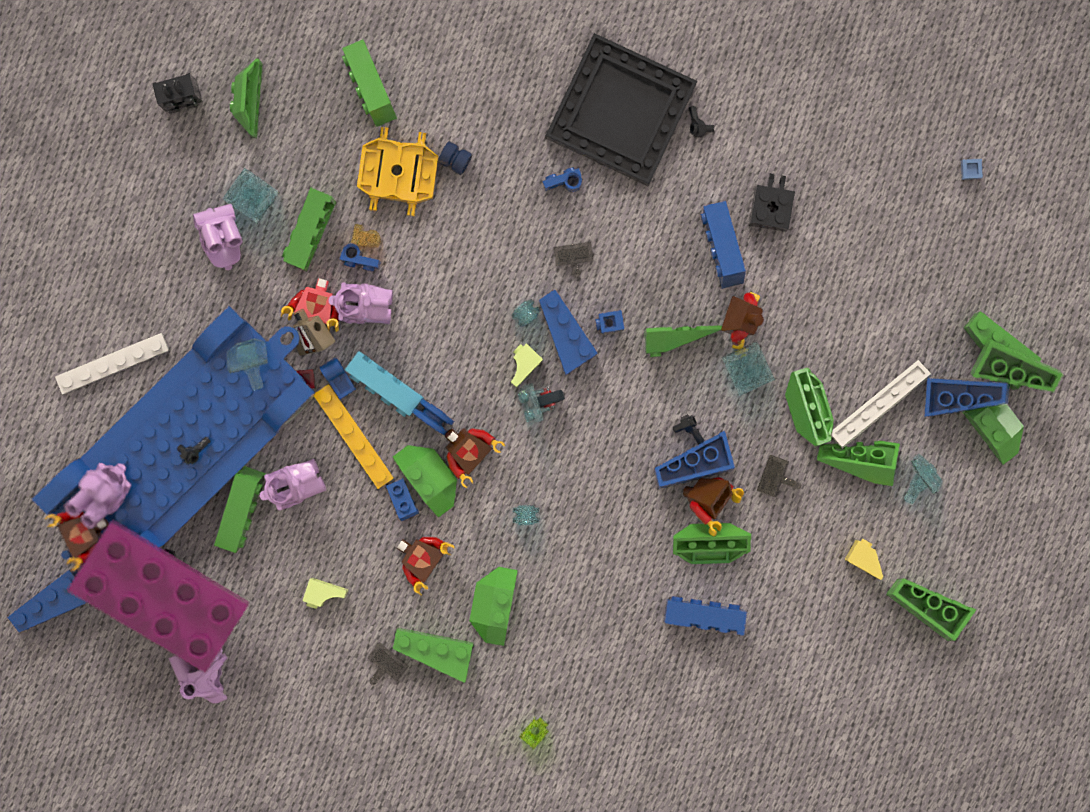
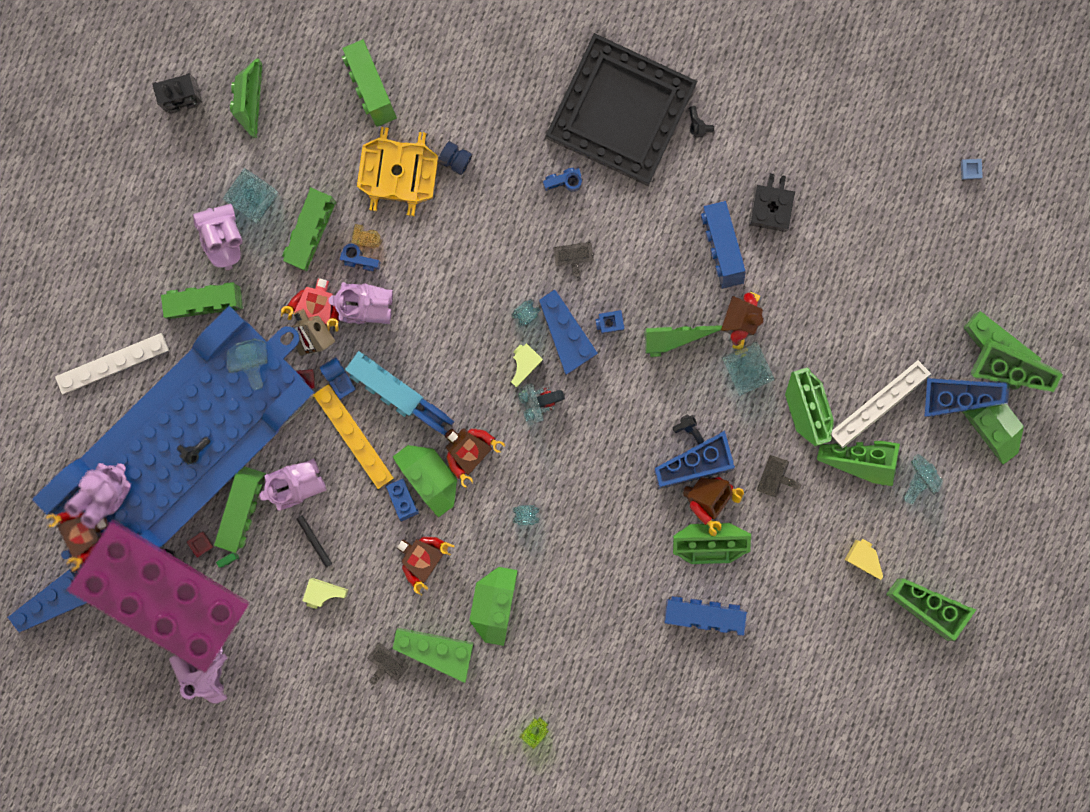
none -> bright green wedge [161,282,243,319]
none -> dark red plate [187,531,214,558]
none -> green tile [216,552,239,568]
none -> black bar [296,515,332,568]

